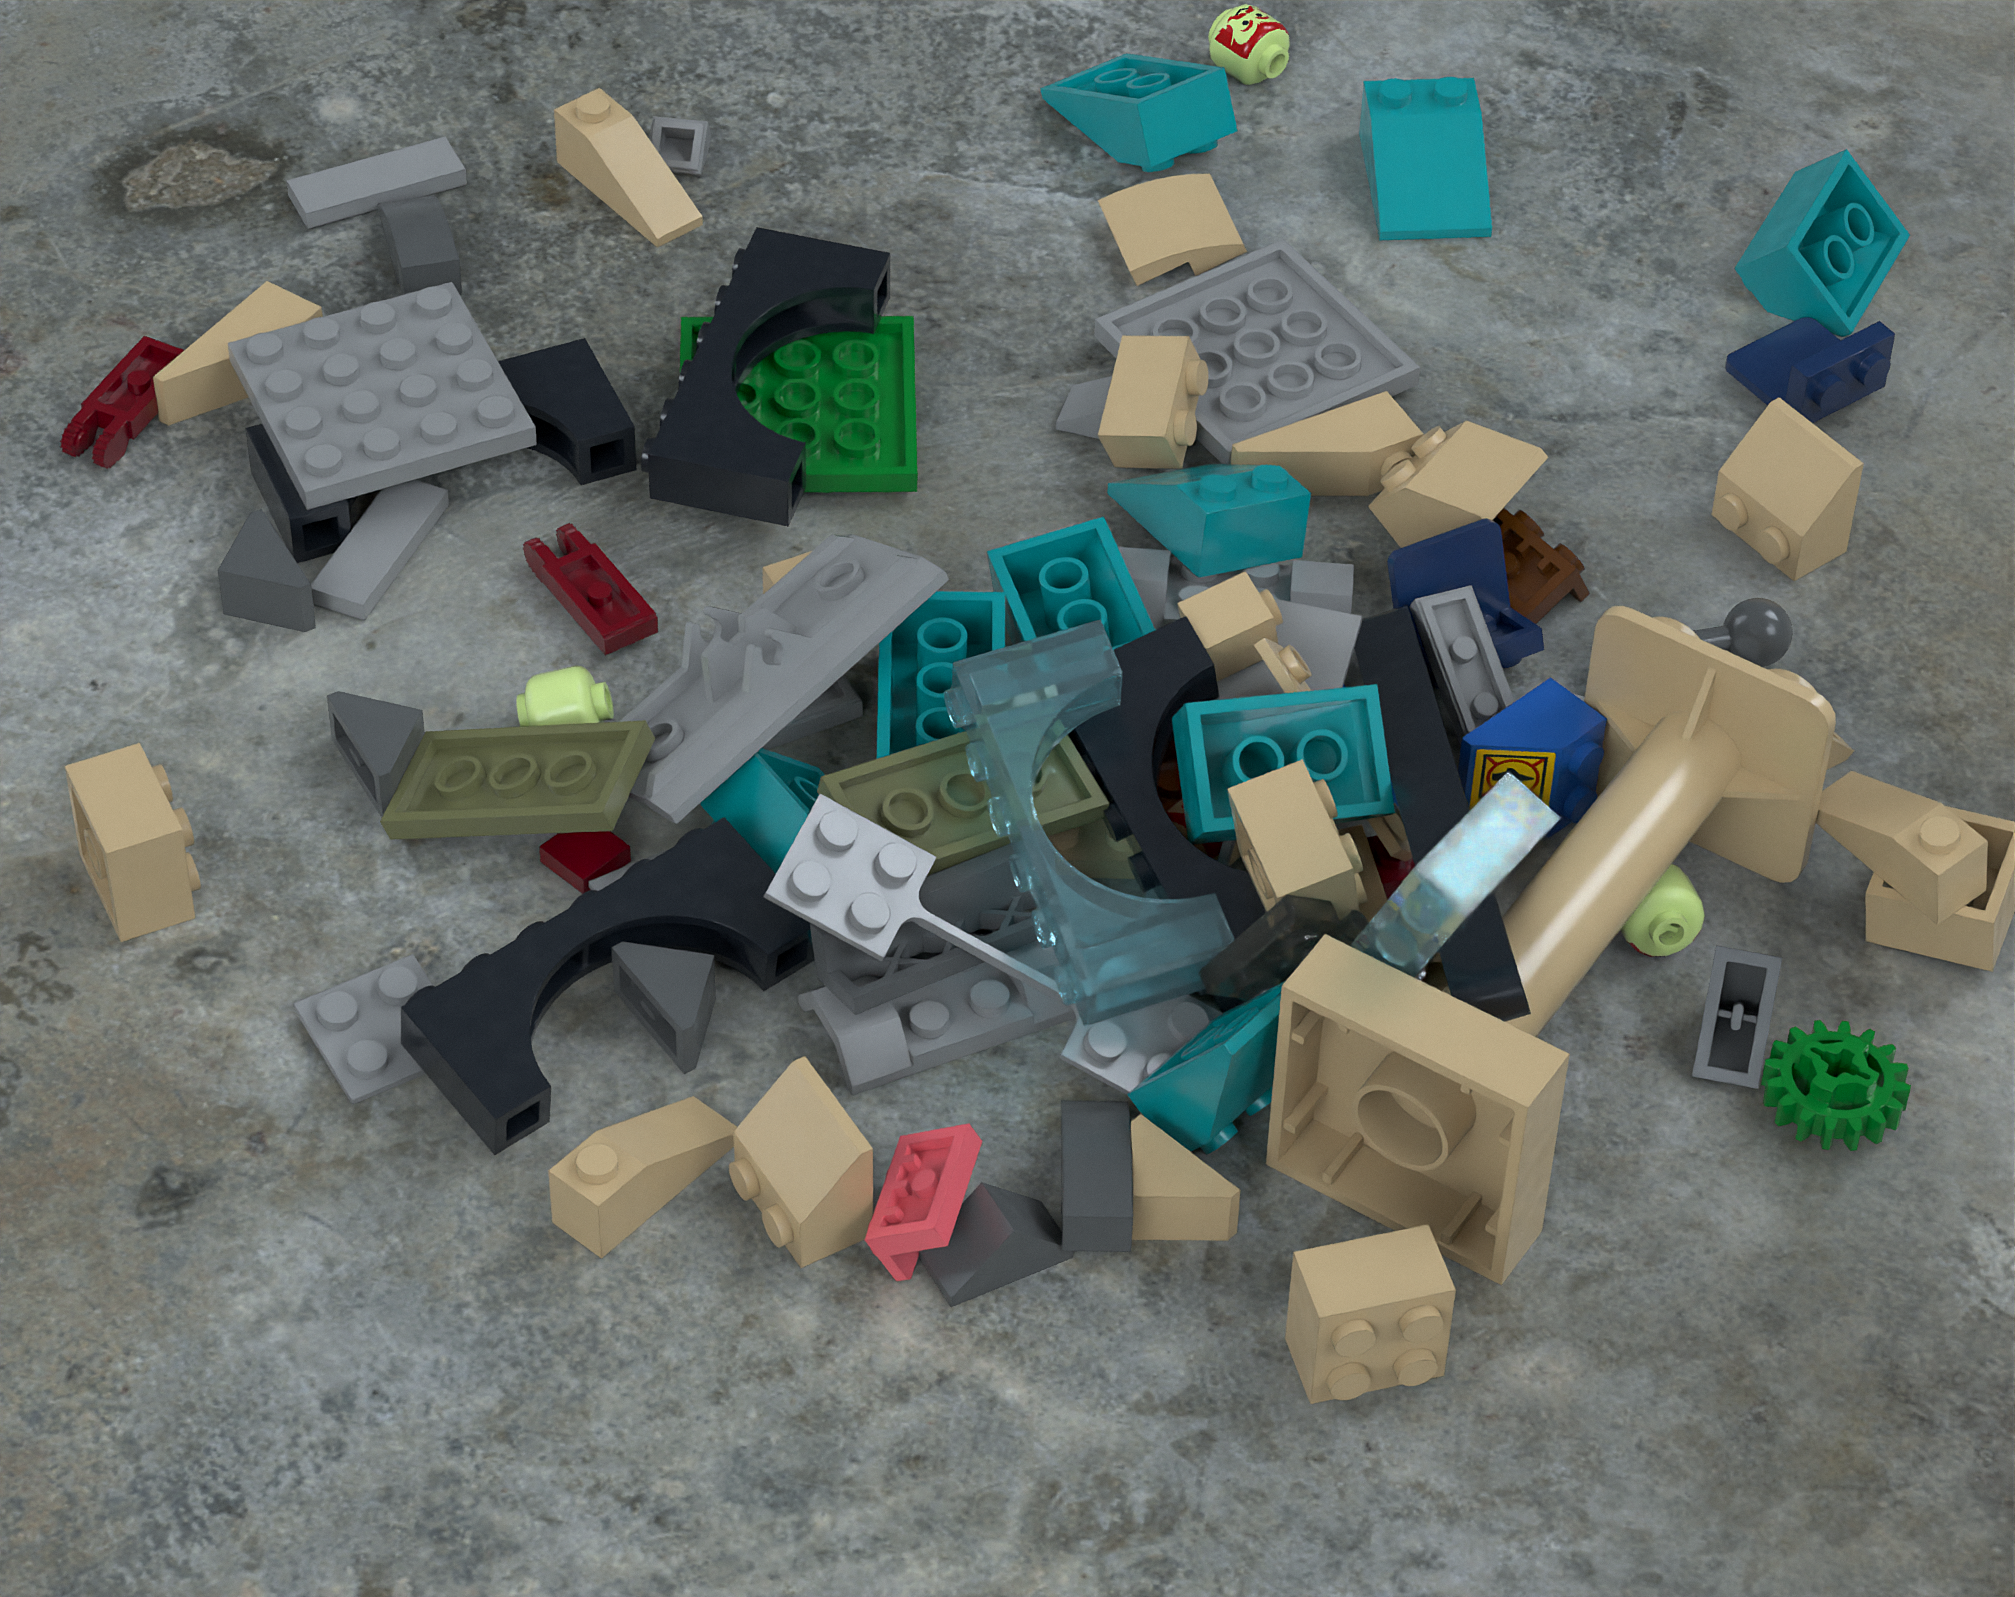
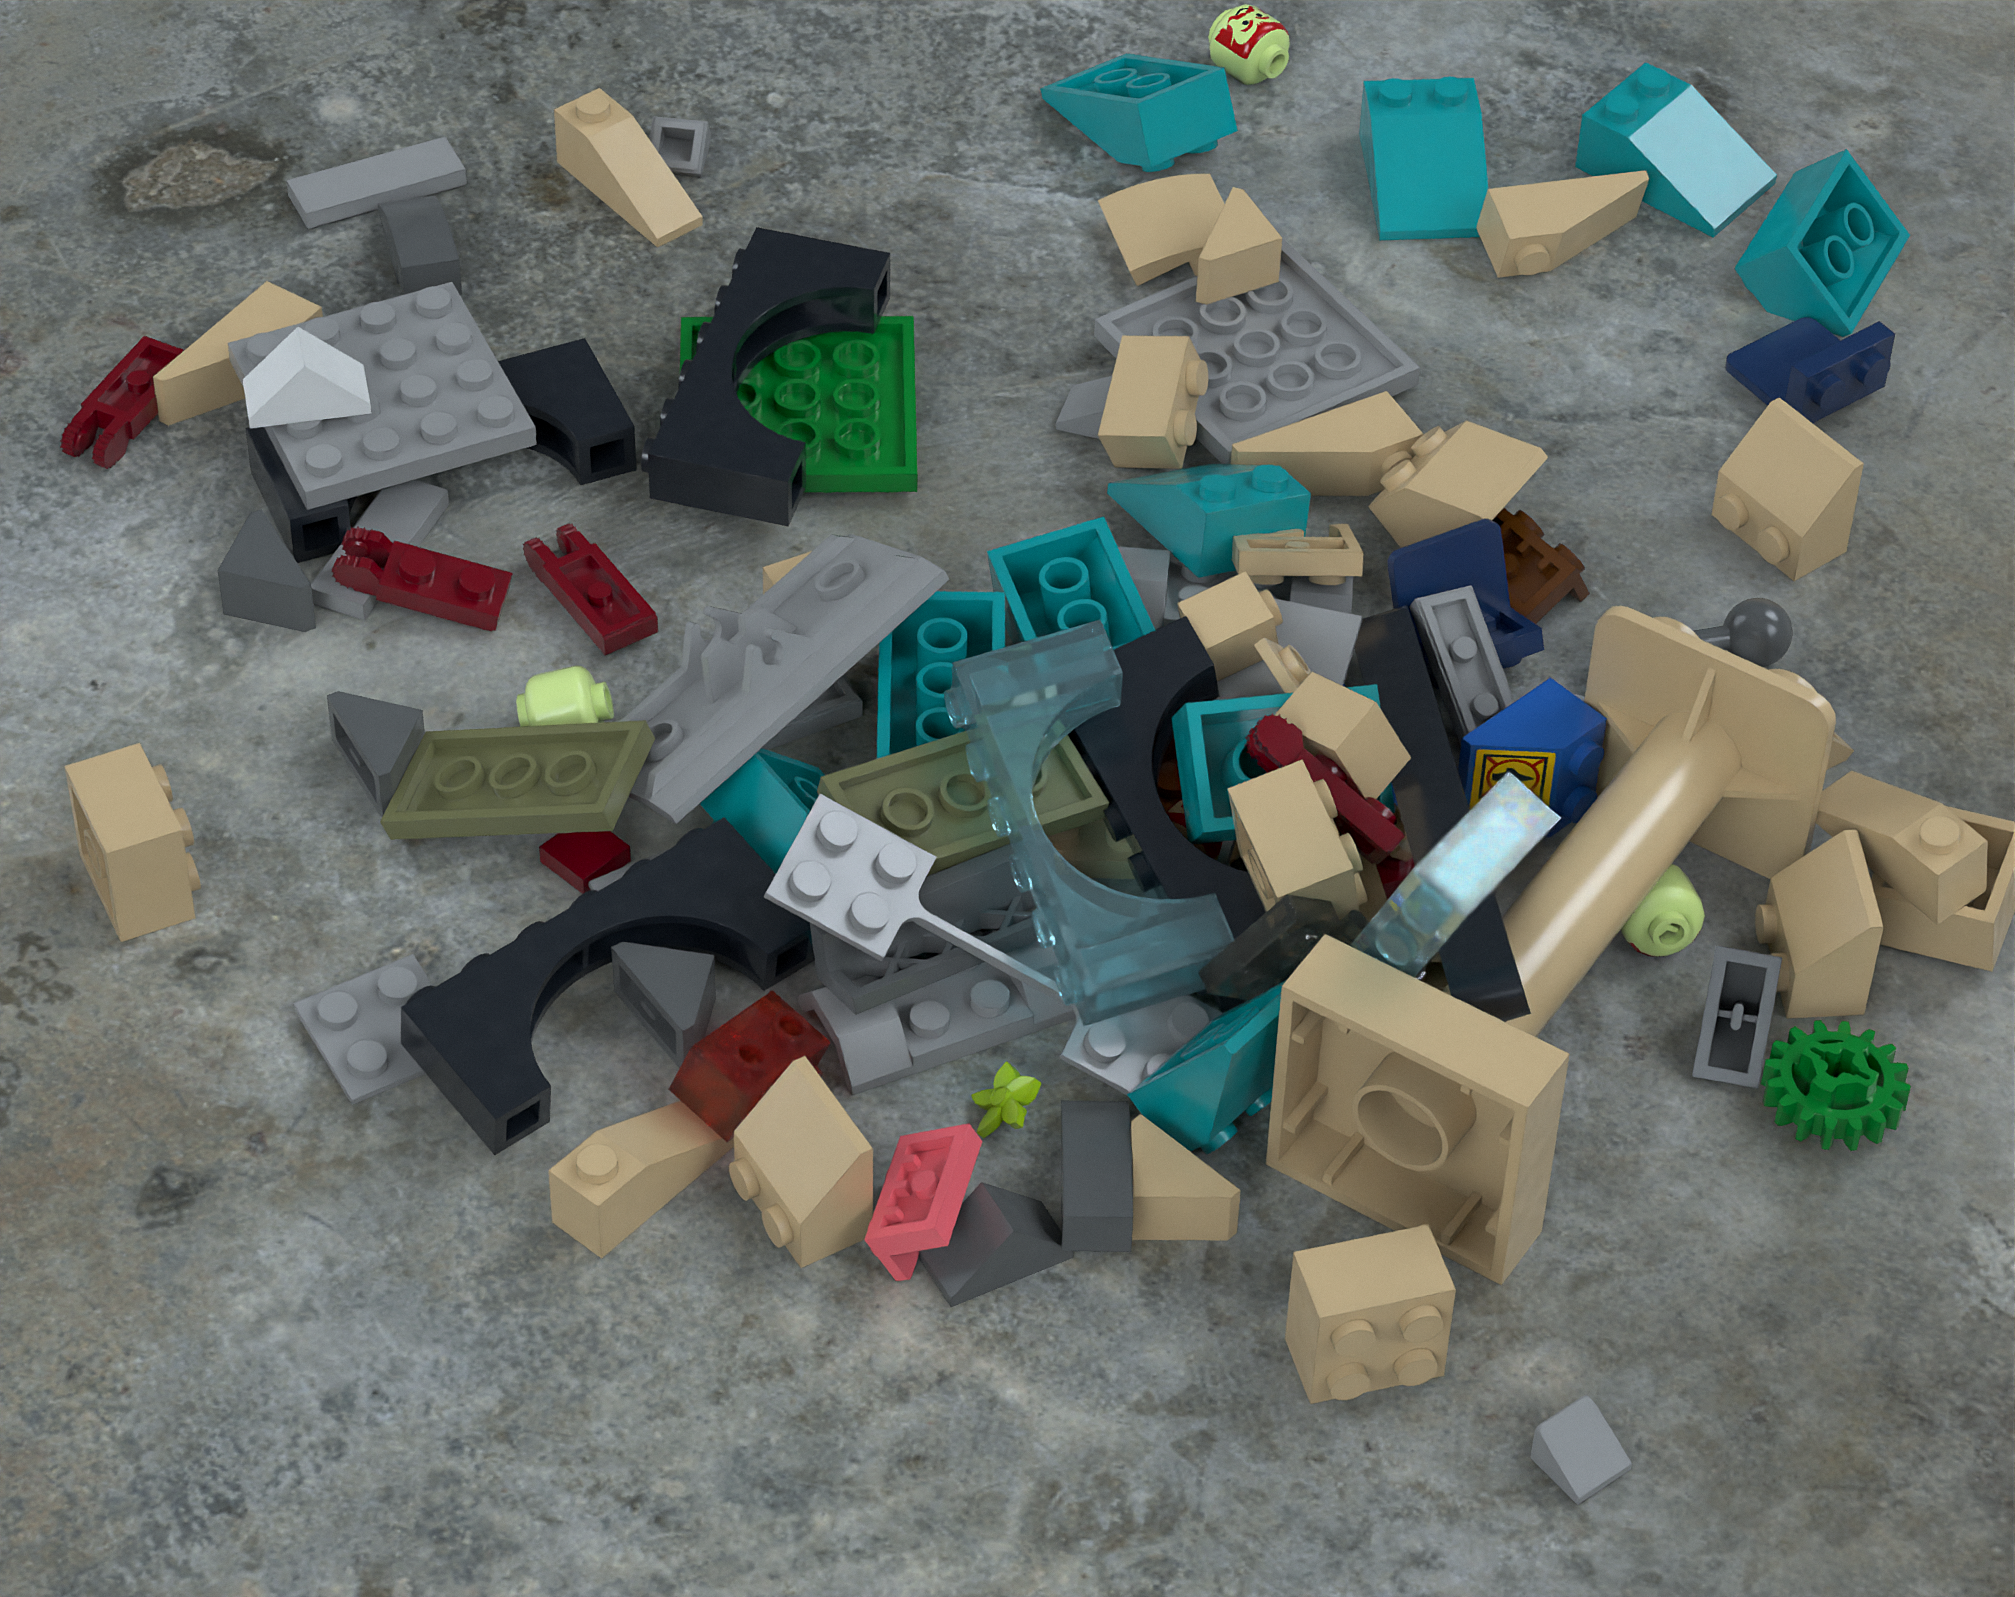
none -> white slope [243,327,371,428]
none -> dark red hinge [331,526,513,632]
none -> clear red brick [668,990,831,1143]
none -> lime plant [971,1061,1042,1138]
none -> tan slope [1196,187,1282,305]
none -> tan wing [1232,524,1363,585]
none -> dark red hinge [1244,713,1406,865]
none -> tan slope [1275,672,1411,800]
none -> tan slope [1476,170,1649,278]
none -> light grey slope [1530,1395,1632,1505]
none -> slope [1575,62,1777,238]
none -> tan slope [1755,829,1884,1019]

